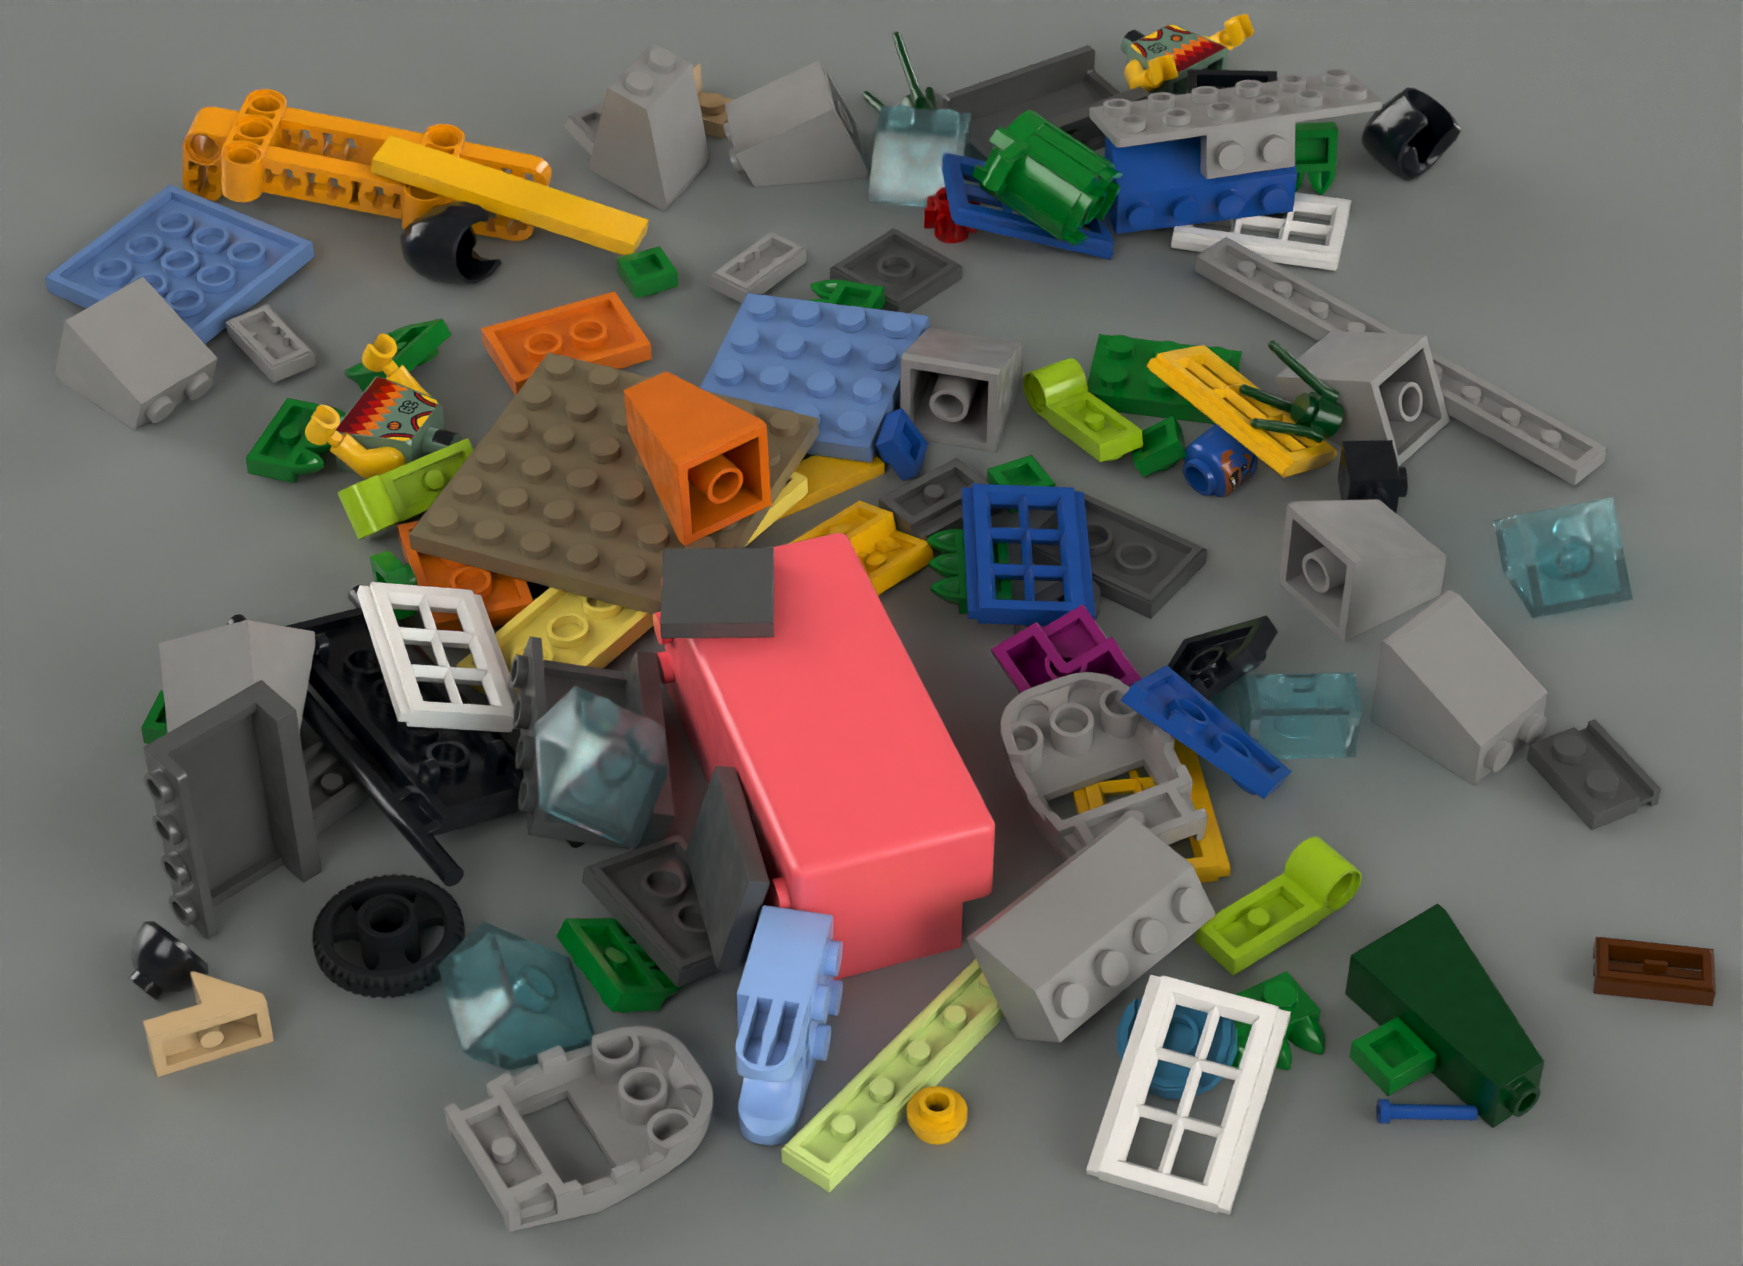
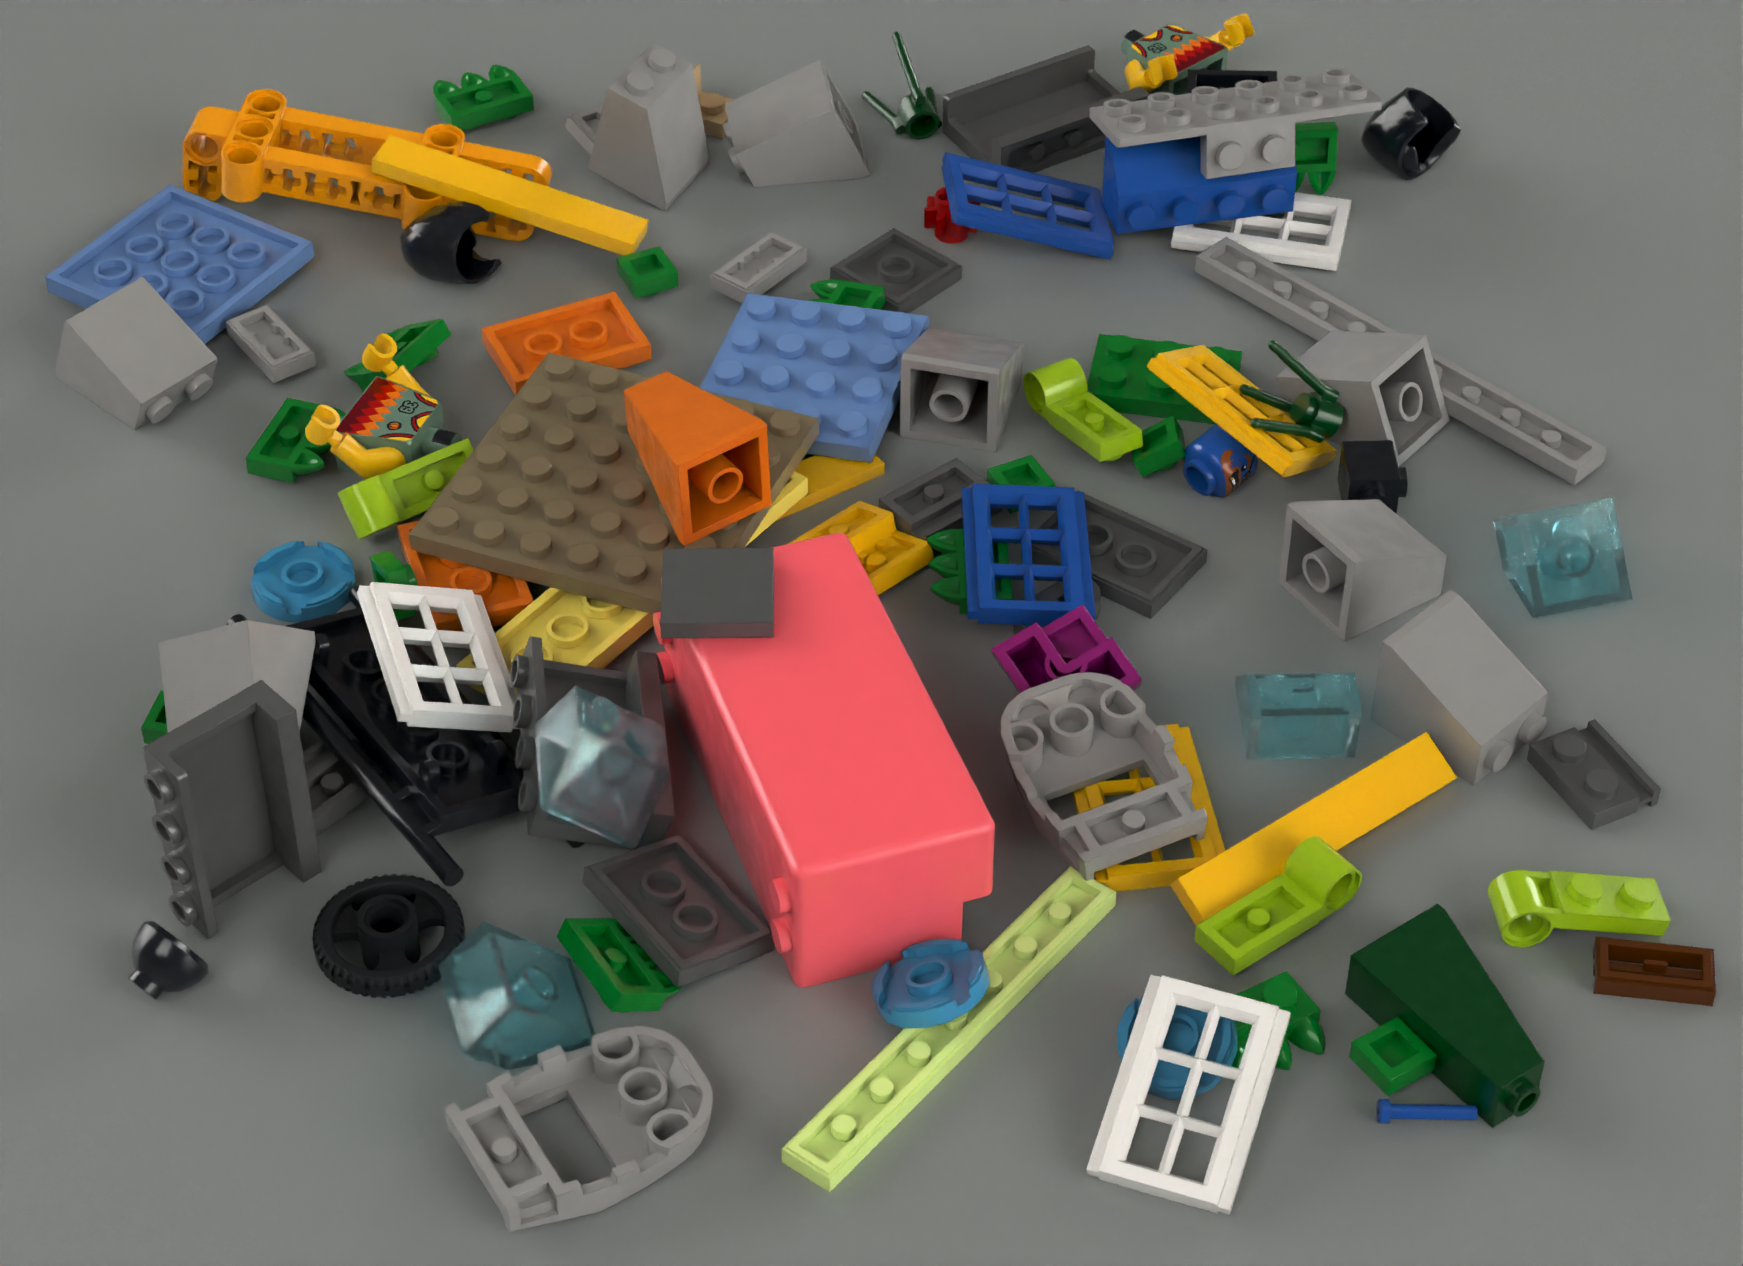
tan slope [143,972,274,1077] -> none
dark grey tile [686,766,770,971] -> none
light blue brick [736,905,843,1146] -> none
clear light blue slope [869,105,971,207] -> none
blue plate [876,408,928,481] -> none
yellow plate [907,1086,968,1145] -> none
light grey slope [966,815,1216,1042] -> none
green container [972,110,1123,246] -> none
blue wing [1120,665,1292,799] -> none
black plate [1168,615,1278,700] -> none
none -> dark azure tile [251,541,356,623]
none -> green plate [433,65,534,131]
none -> dark azure tile [872,939,990,1028]
none -> yellow tile [1170,732,1457,925]
none -> lime plate [1487,870,1671,948]

